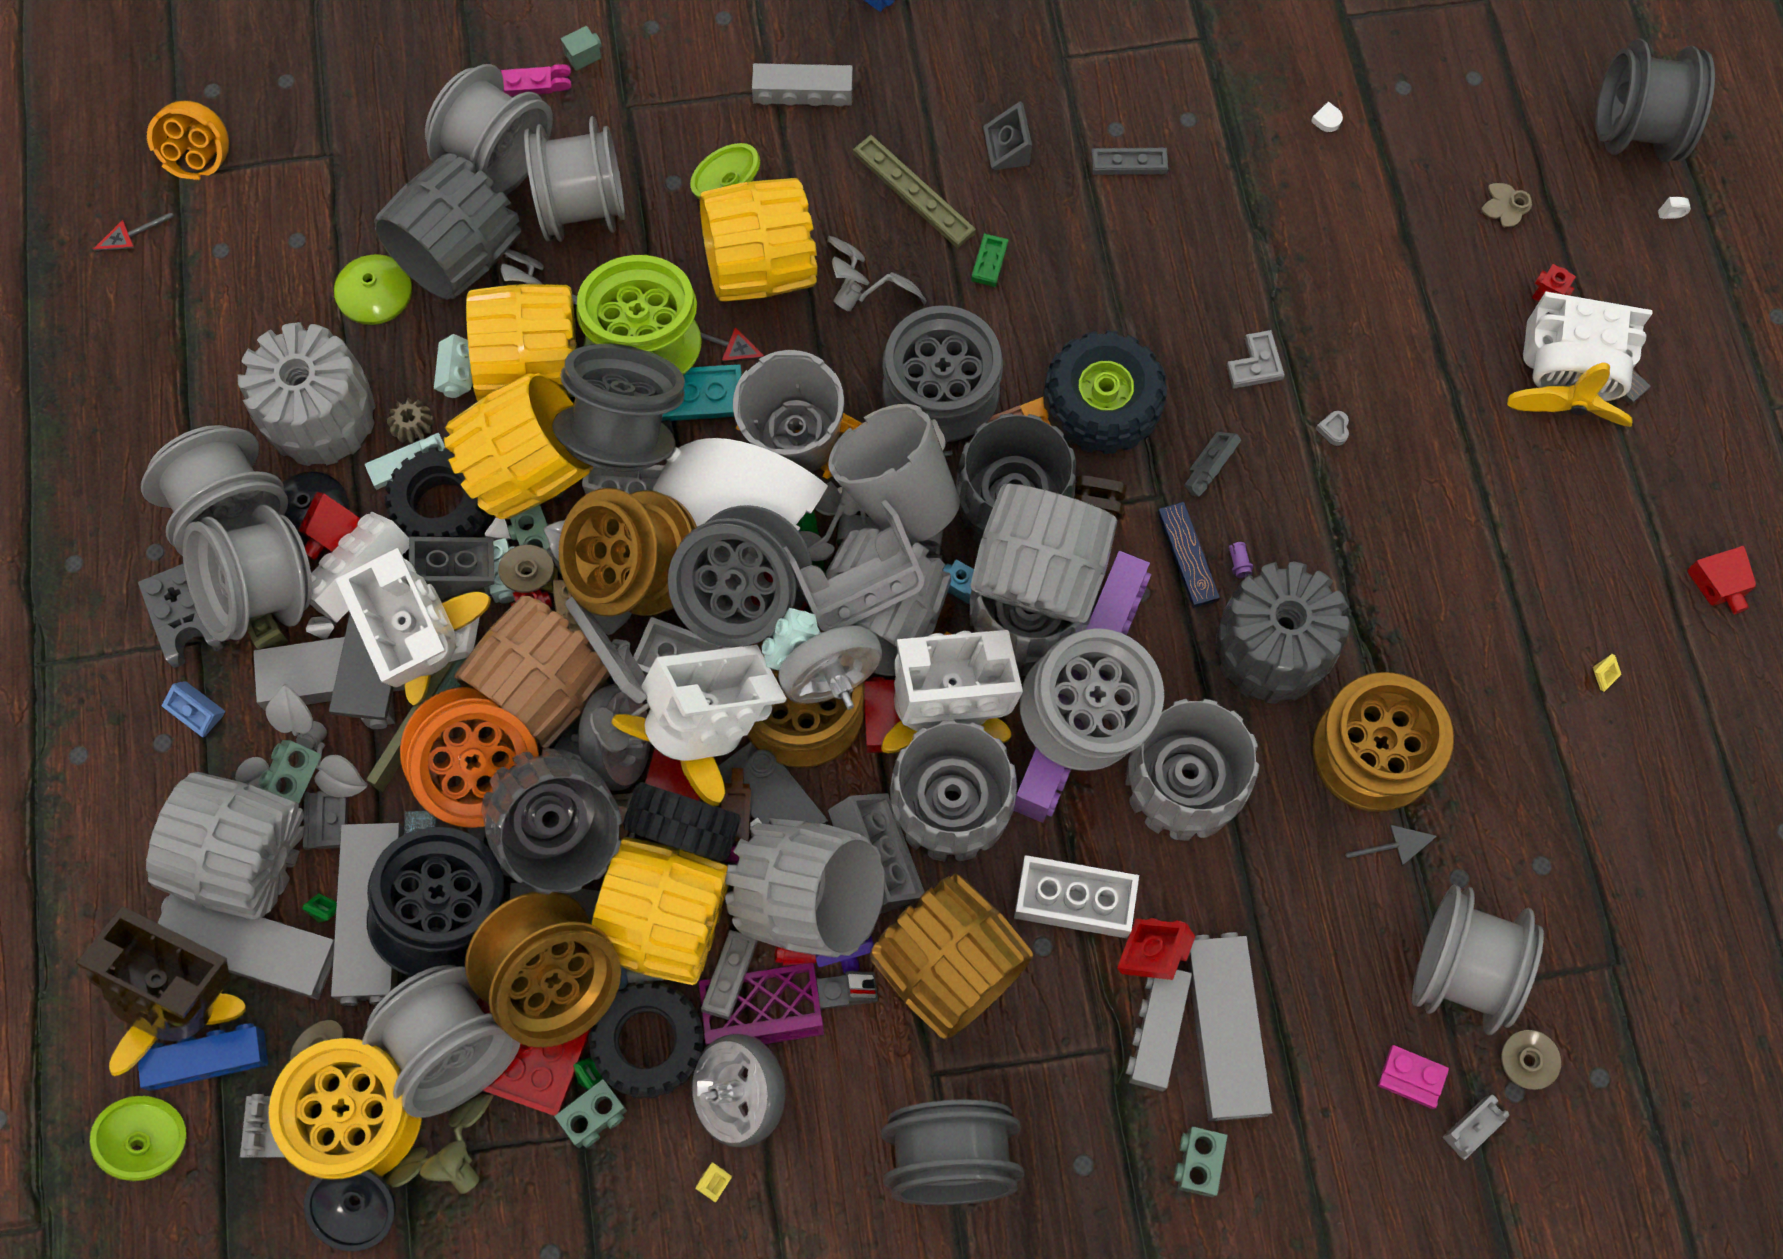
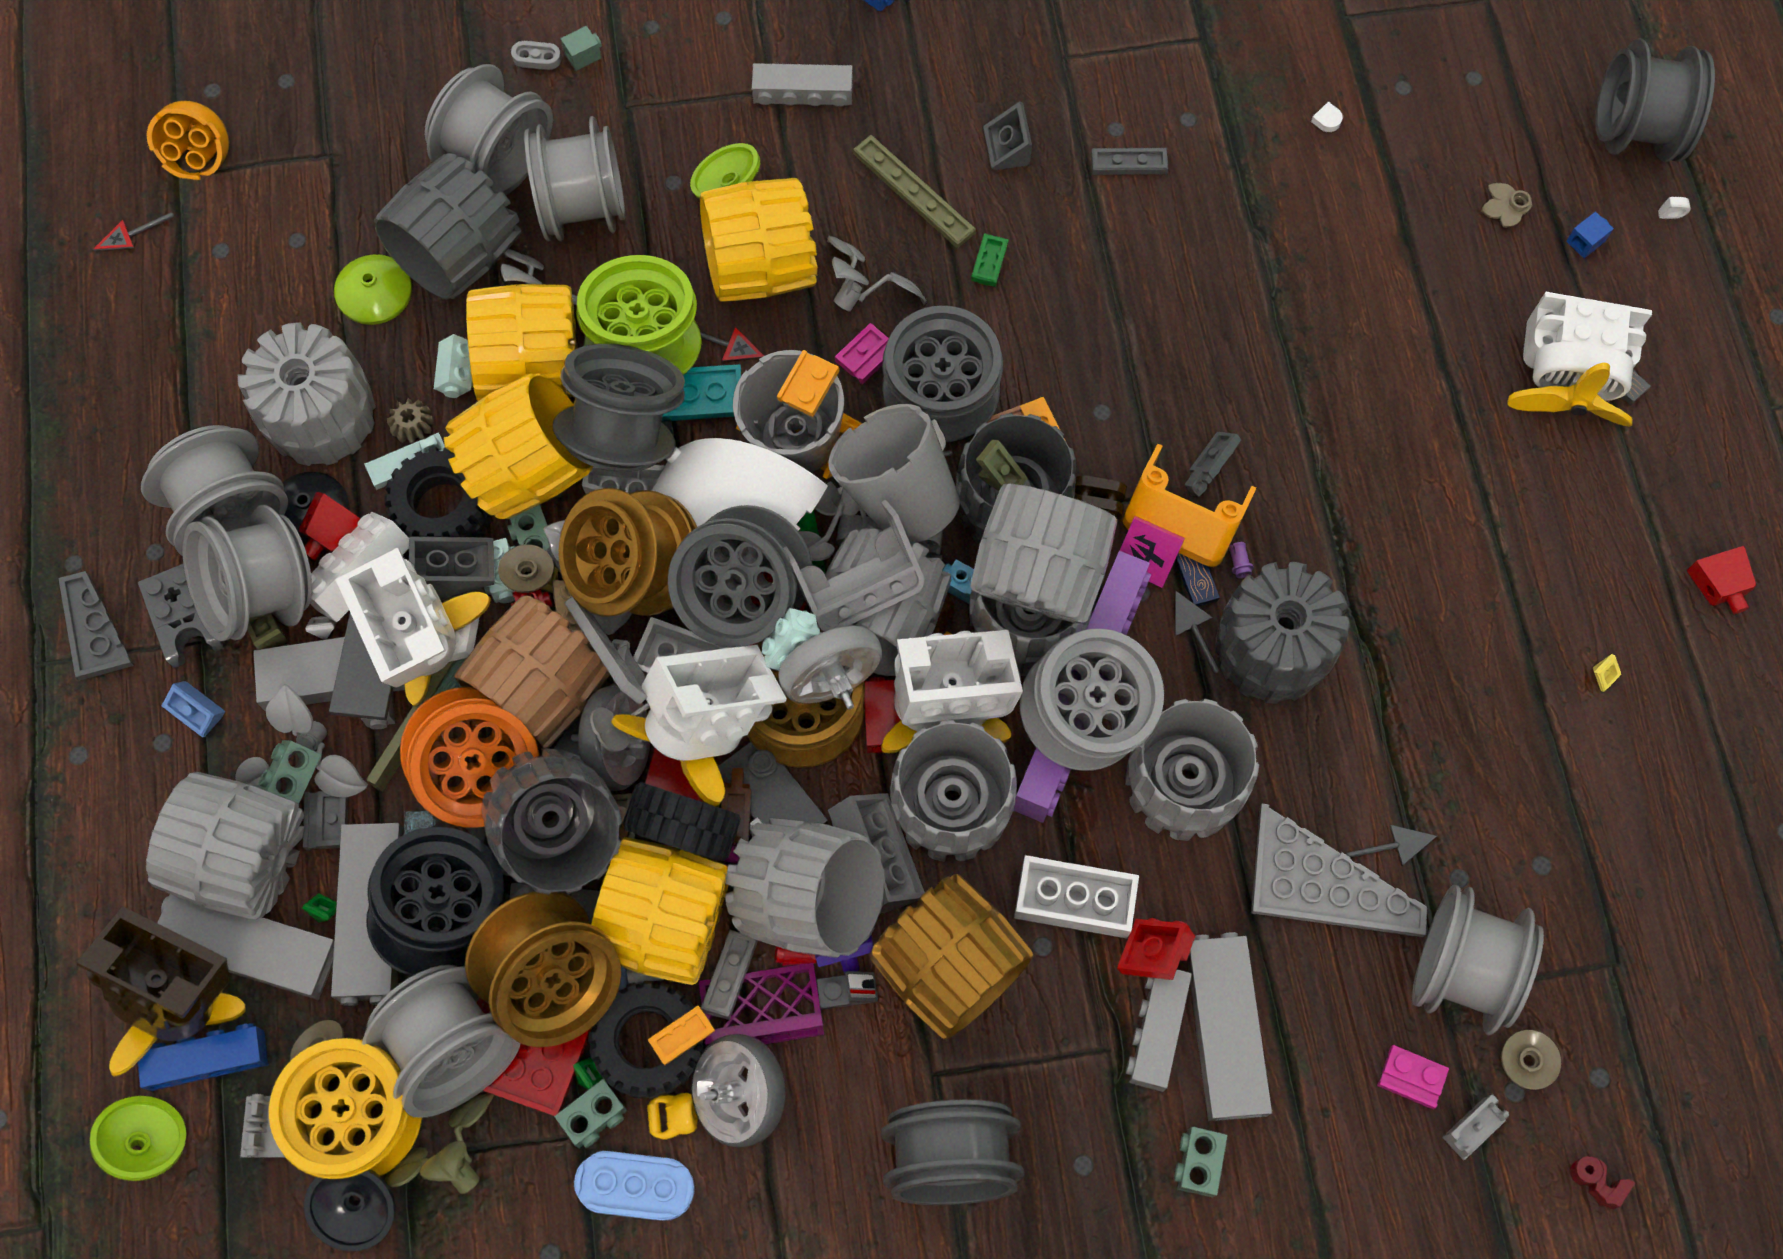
white slope [485,518,511,541] -> none
dark pink hinge [501,64,571,96] -> none
light yellow slope [695,1162,732,1203] -> none
black wheel [1043,330,1167,454] -> none
light grey tile [1226,330,1285,389] -> none
pearl gold wheel [1313,672,1454,812] -> none
light grey tile [1316,411,1349,446] -> none
red brick [1532,264,1576,302] -> none
none -> dark grey wing [58,571,134,681]
none -> light grey plate [511,41,561,70]
none -> light blue tile [574,1151,695,1221]
none -> yellow piece [647,1093,698,1140]
none -> light orange plate [648,1005,715,1066]
none -> light orange plate [777,350,840,417]
none -> dark pink plate [835,323,889,384]
none -> olive slope [976,440,1028,491]
none -> dark pink tile [1120,516,1185,588]
none -> light orange windscreen [1123,444,1256,567]
none -> dark grey piece [1175,591,1219,673]
none -> light grey wing [1251,804,1427,937]
none -> blue brick [1566,211,1614,258]
none -> dark red leg [1570,1156,1636,1210]

